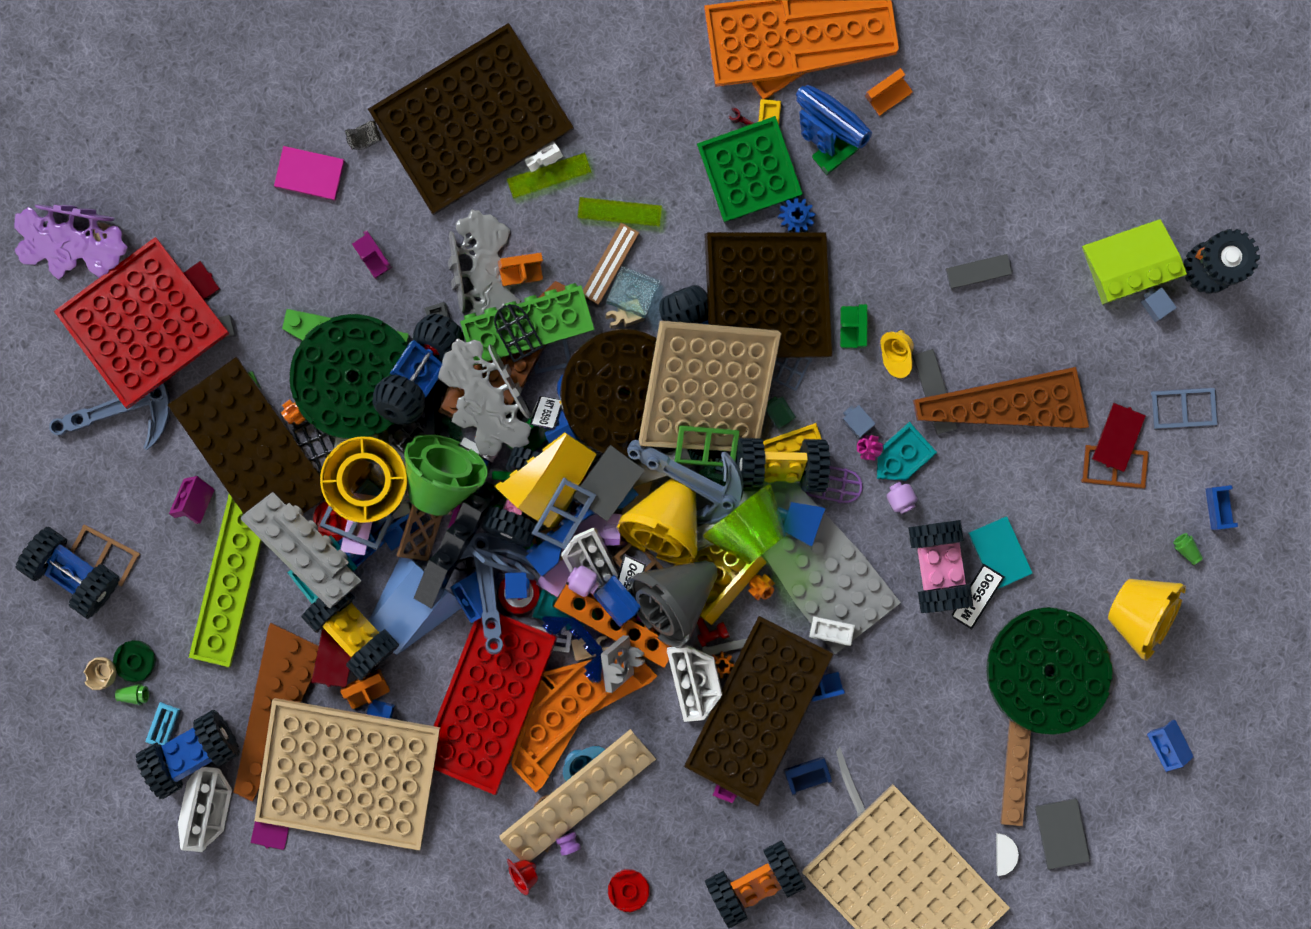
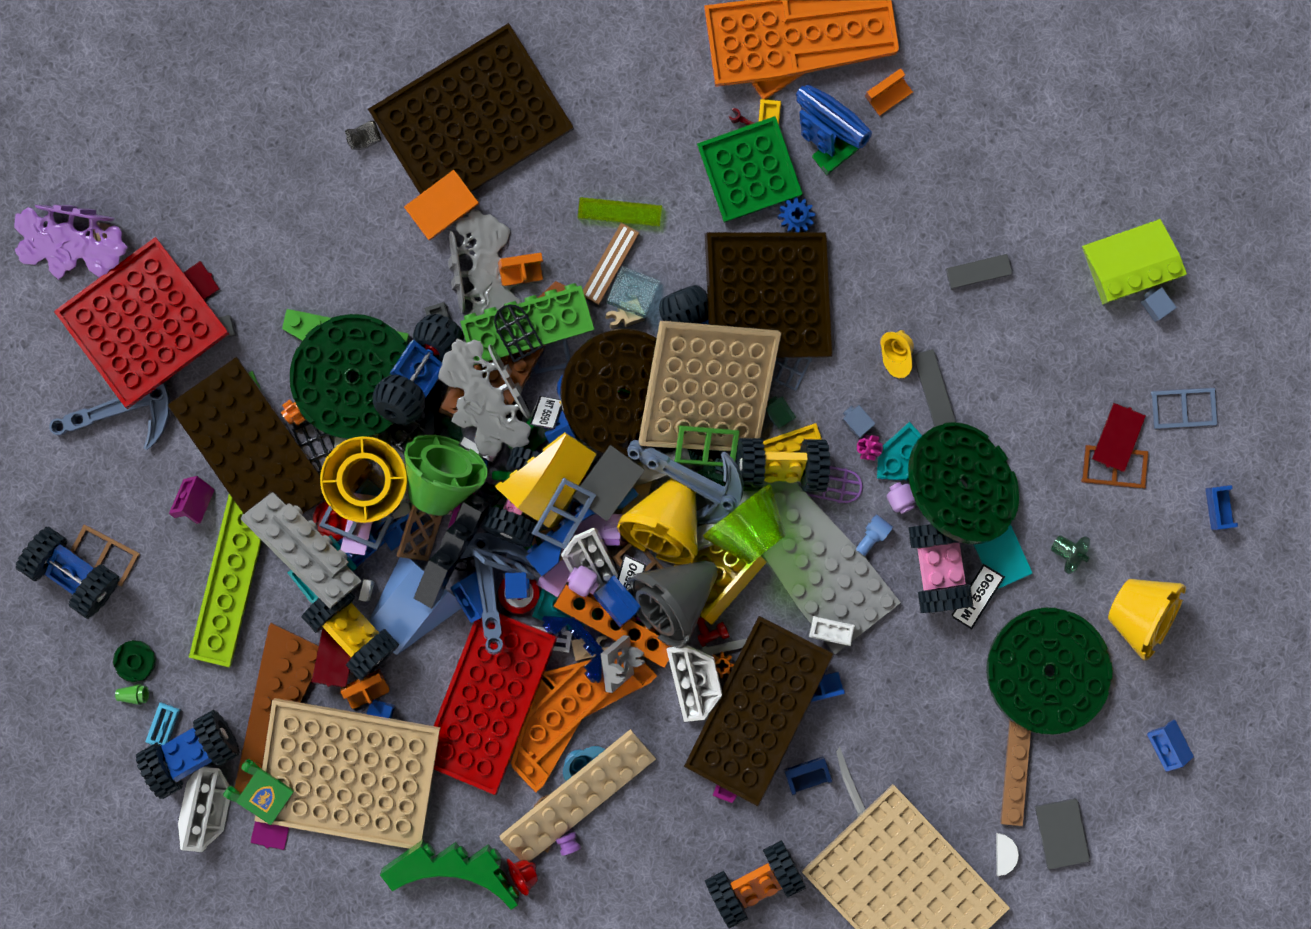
tan hair [84,657,116,690] -> none
dark pink tile [274,146,345,201] -> none
magenta panel [352,230,393,279] -> none
clear neon green tile [507,152,592,199] -> none
white plate [524,141,563,172] -> none
red tile [608,869,649,912] -> none
orange gear [748,574,775,601] -> none
blue torso [772,502,825,546] -> none
green panel [840,304,867,348] -> none
dark orange wing [913,367,1089,428] -> none
bright green cone [1173,533,1203,565] -> none
black plate [1183,229,1260,294] -> none
none -> green flag [223,759,294,825]
none -> white tile [359,579,375,602]
none -> green arch [380,840,519,910]
none -> orange tile [404,170,479,241]
none -> medium blue pin [856,514,893,556]
none -> dark green plate [908,422,1019,544]
none -> clear green piece [1051,535,1090,574]

